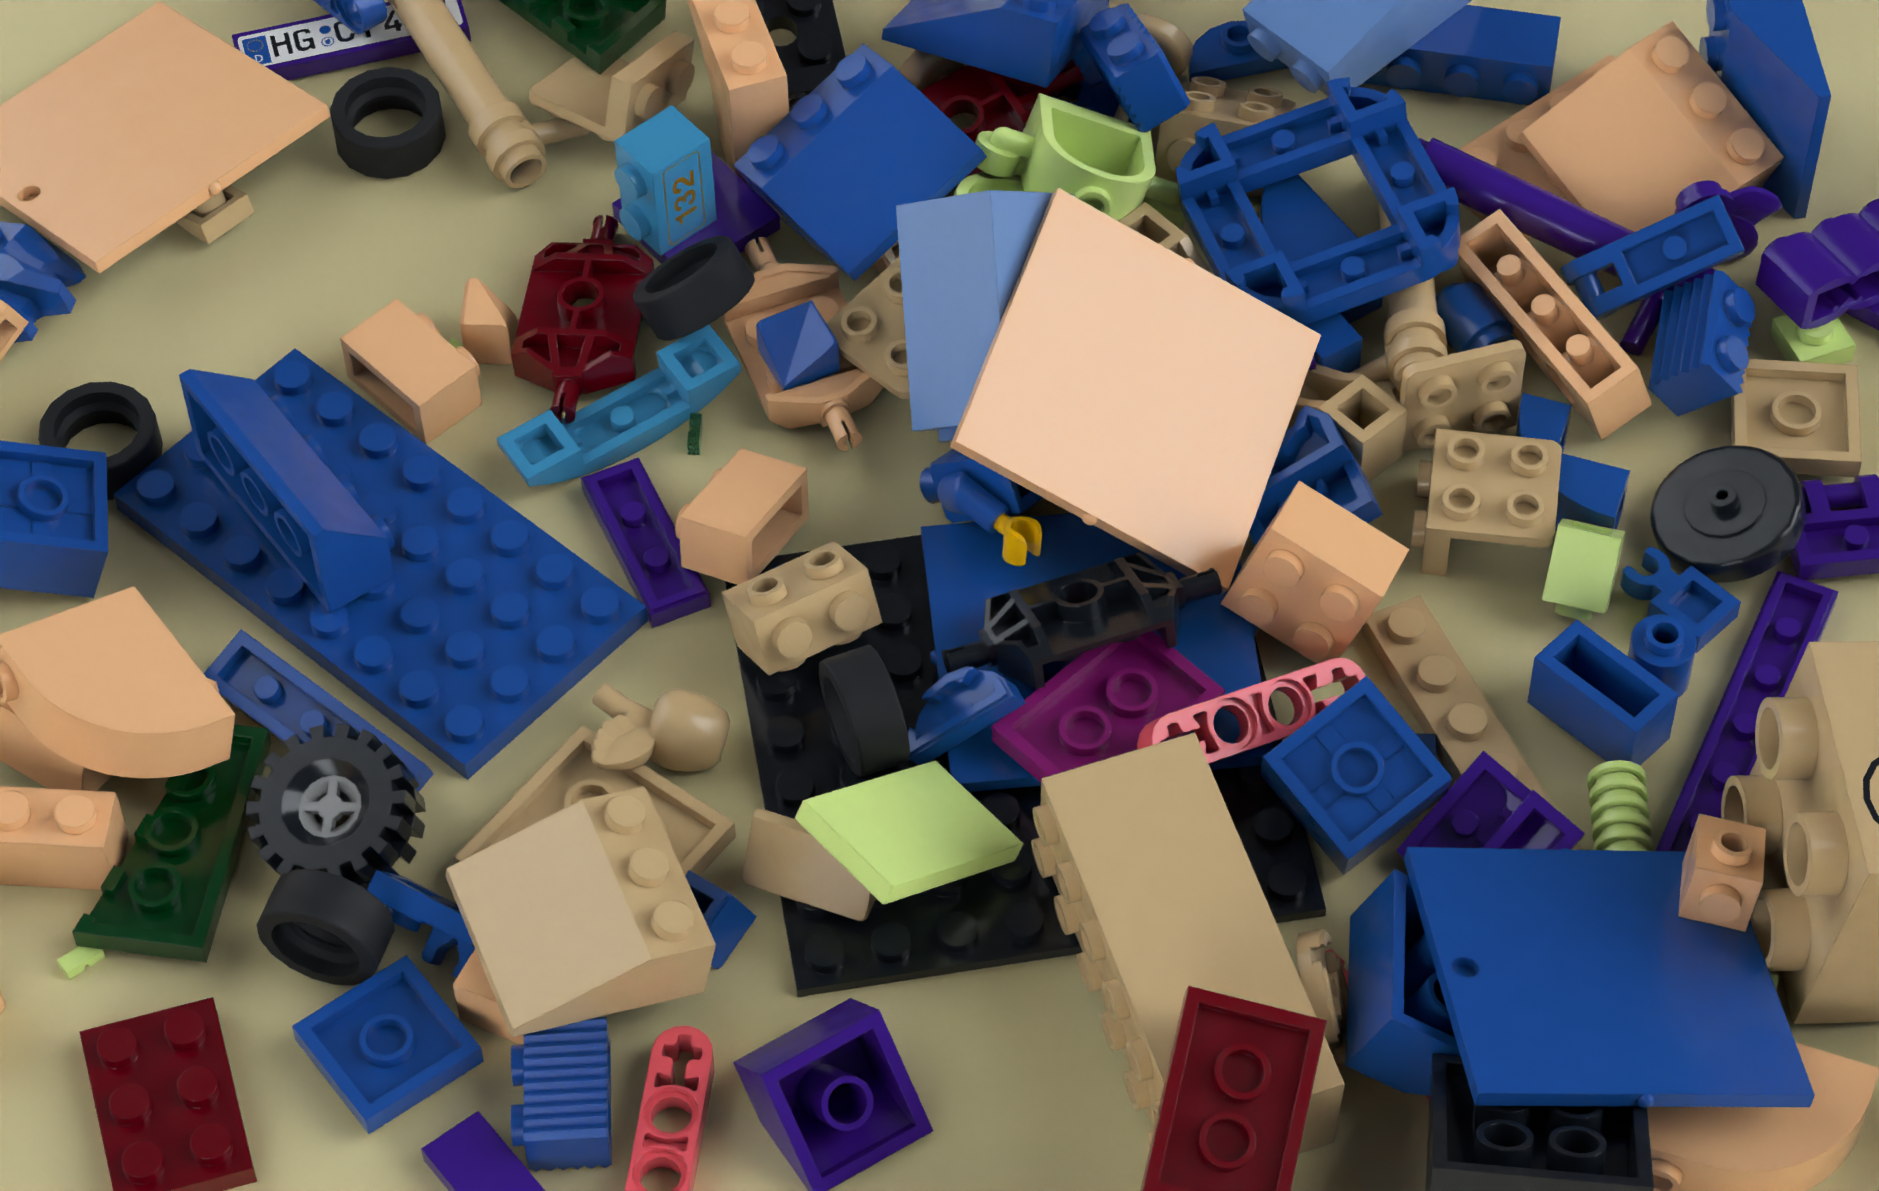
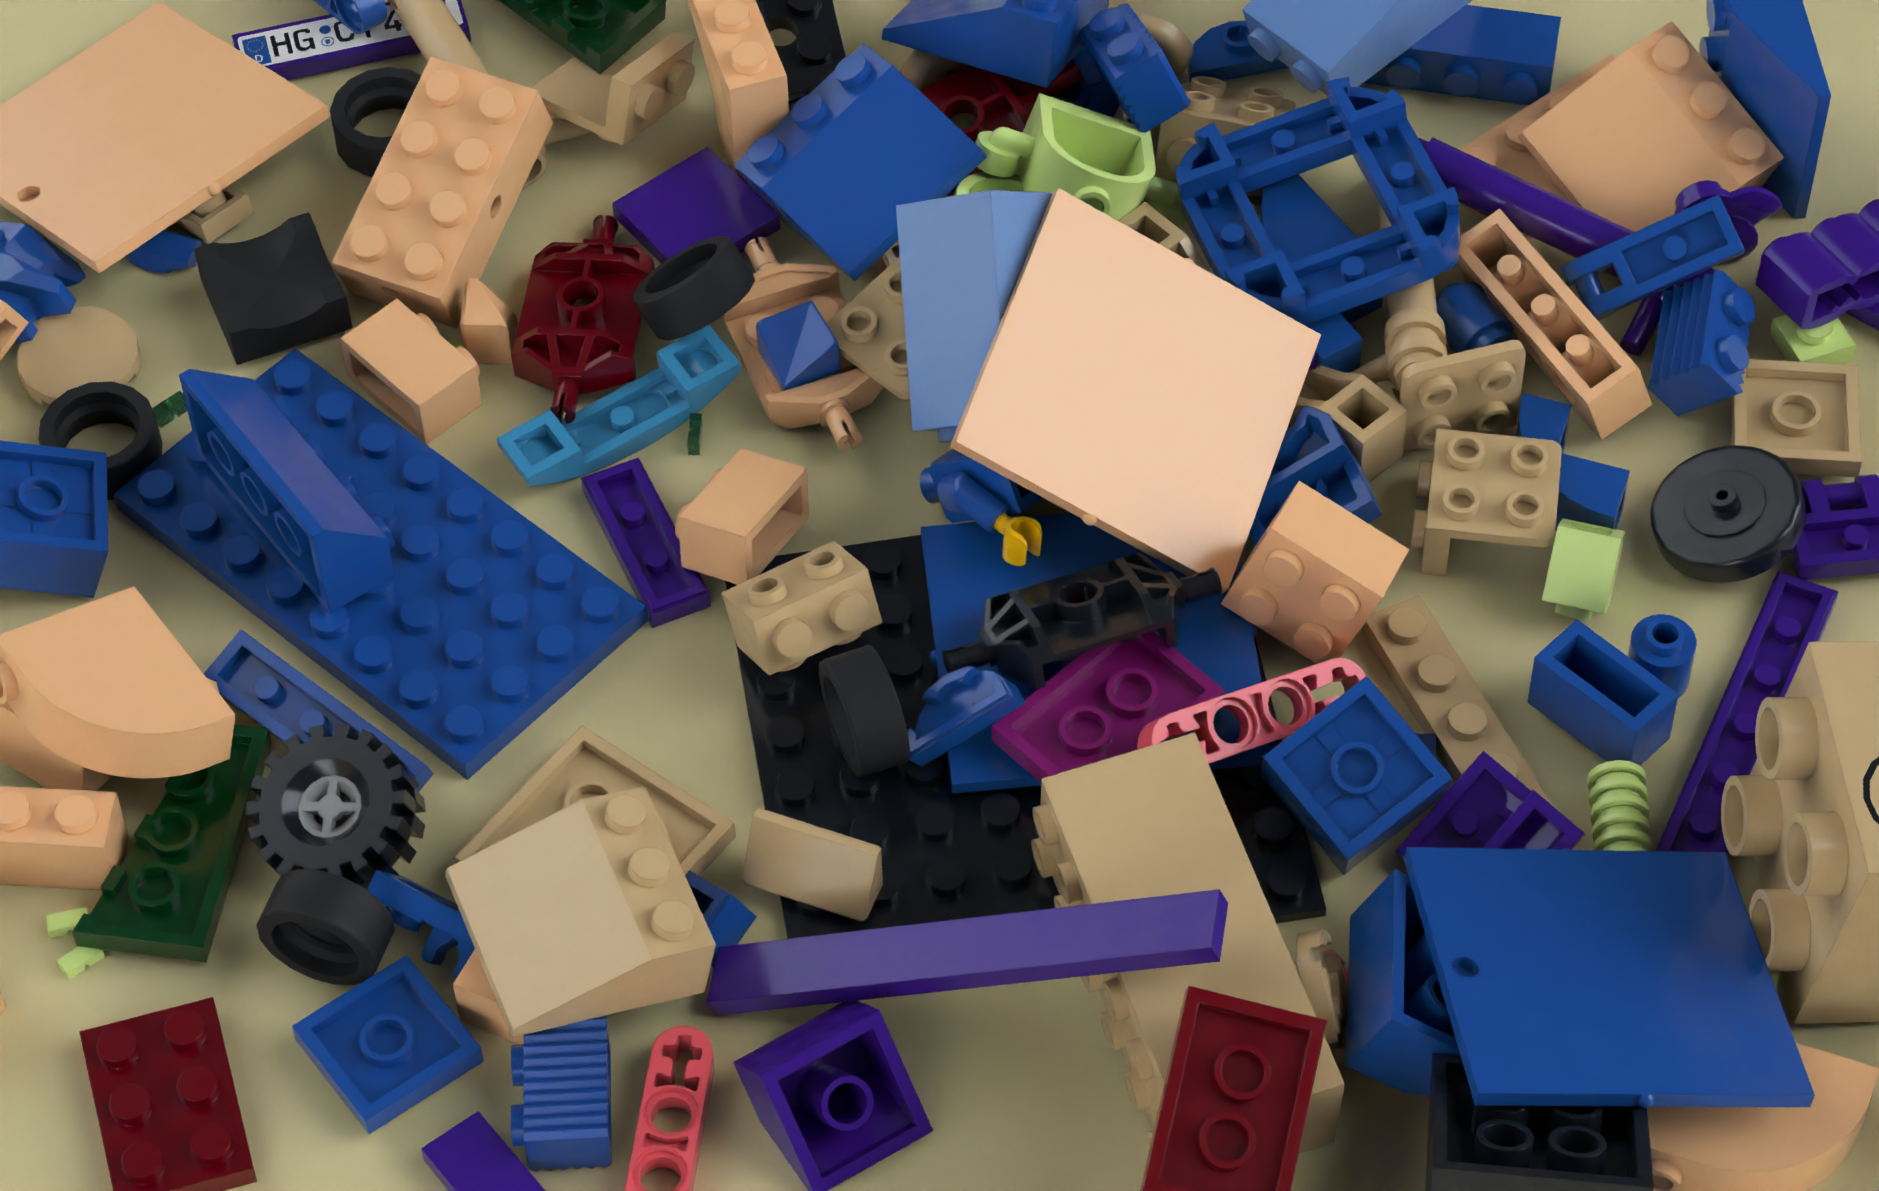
tan piece [591,683,730,772] -> none
dark azure brick [614,105,717,256] -> none
yellowish green tile [795,760,1024,905] -> none
blue plate [1620,547,1741,653] -> none
light nougat brick [1678,813,1766,932] -> none
none -> tan tile [17,306,141,405]
none -> yellowish green piece [46,906,89,938]
none -> blue piece [126,229,203,273]
none -> clear green piece [152,390,187,428]
none -> black brick [194,212,353,365]
none -> light nougat brick [331,57,553,329]
none -> dark purple tile [706,889,1228,1016]

